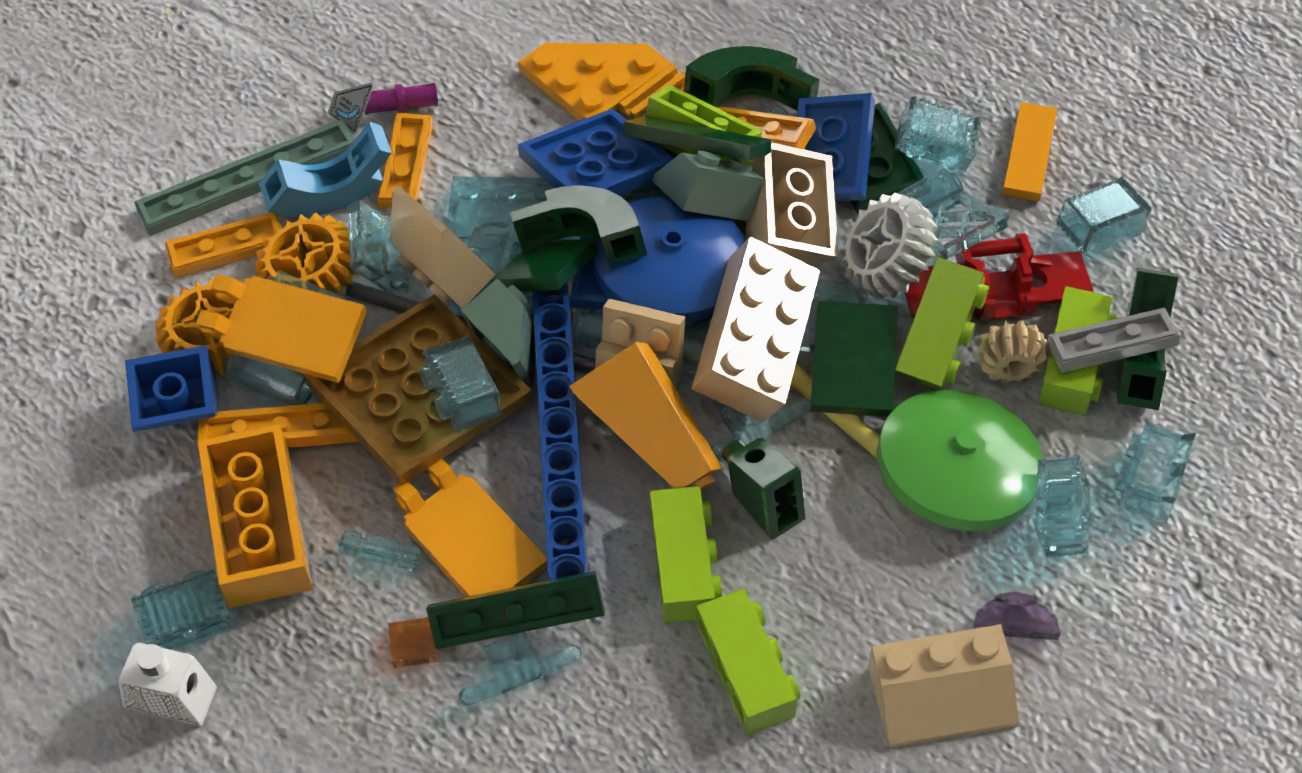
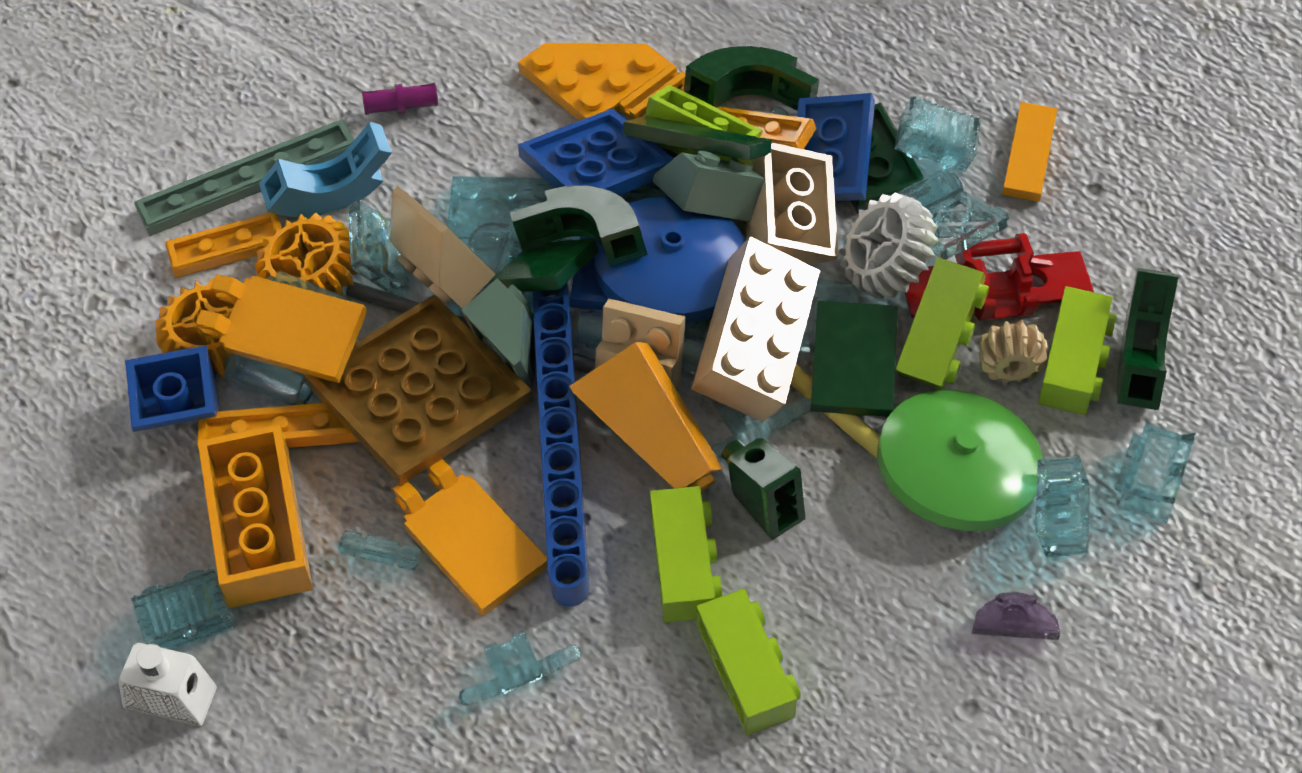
light grey sticker [328,82,374,133] -> none
light orange tile [377,113,433,209] -> none
clear orange tile [388,617,437,668] -> none
clear light blue brick [419,335,501,432] -> none
dark green tile [426,571,605,649] -> none
tan slope [868,624,1019,749] -> none
light grey tile [1048,307,1180,373] -> none
clear light blue brick [1056,176,1152,253] -> none

